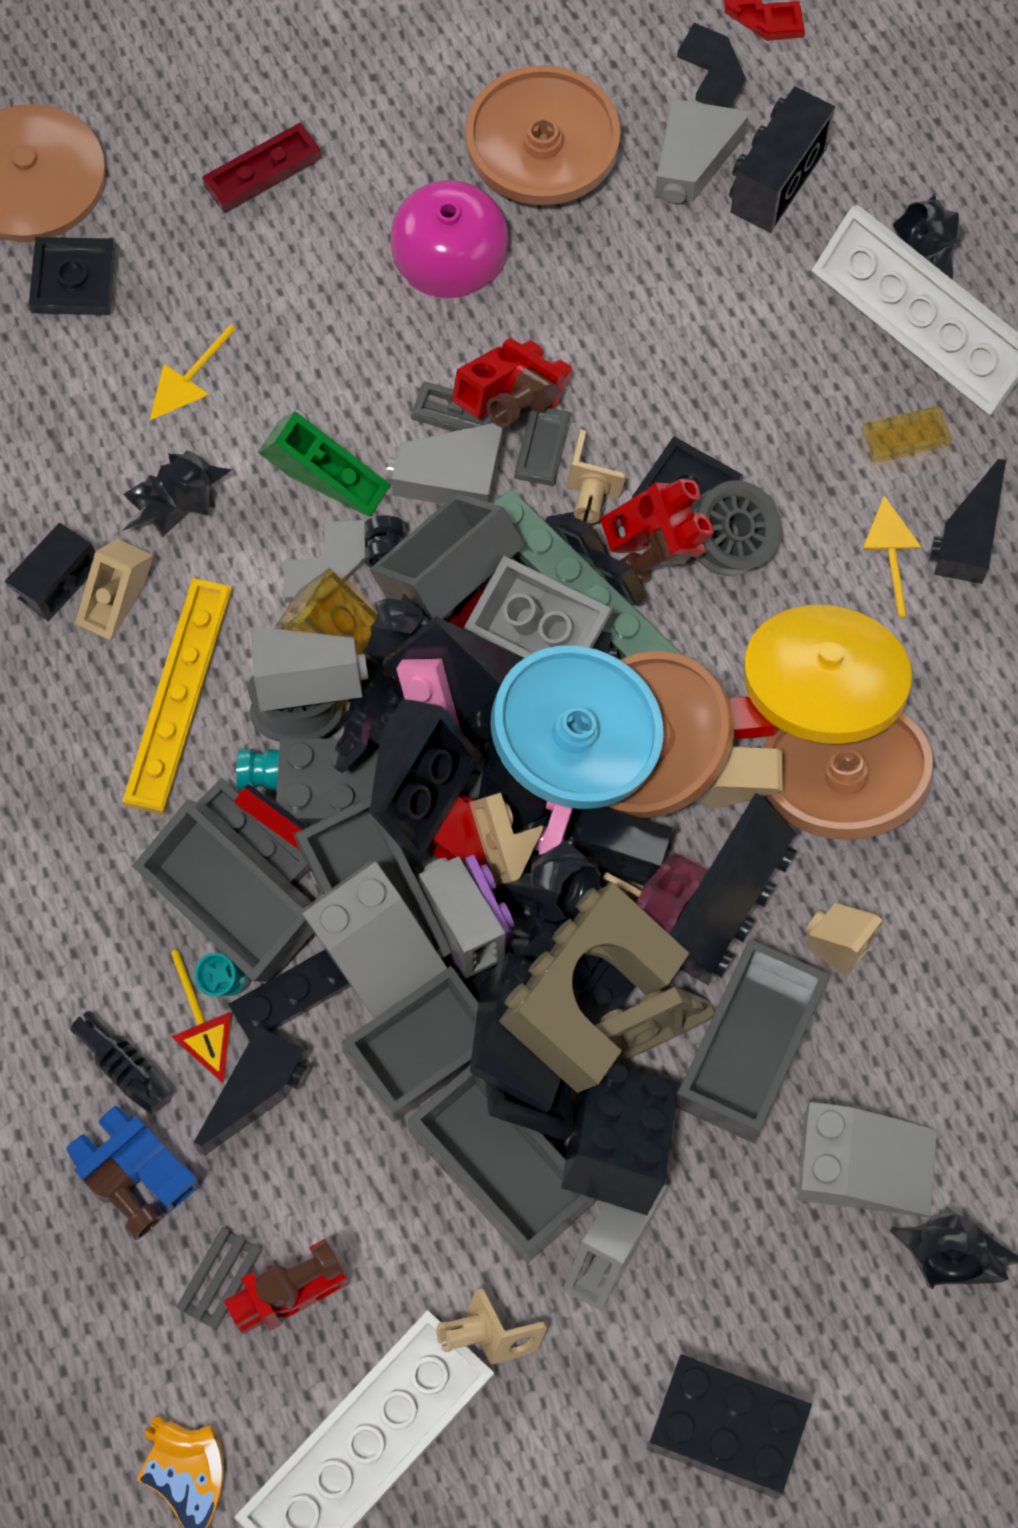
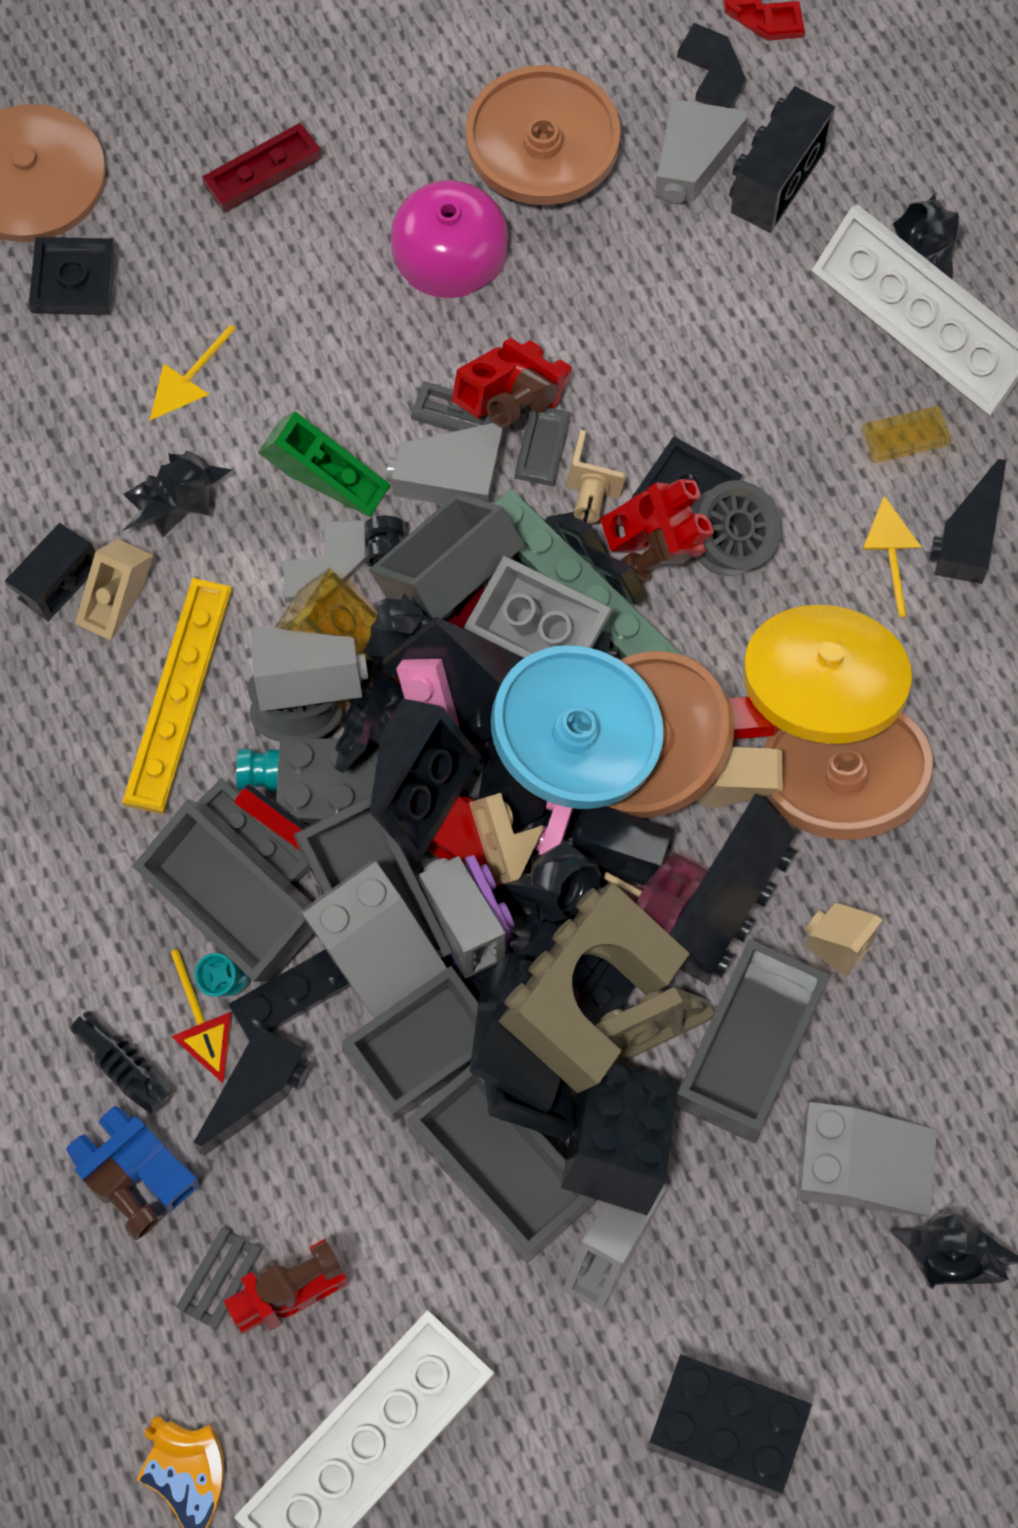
tan bracket [436,1288,547,1365] -> none

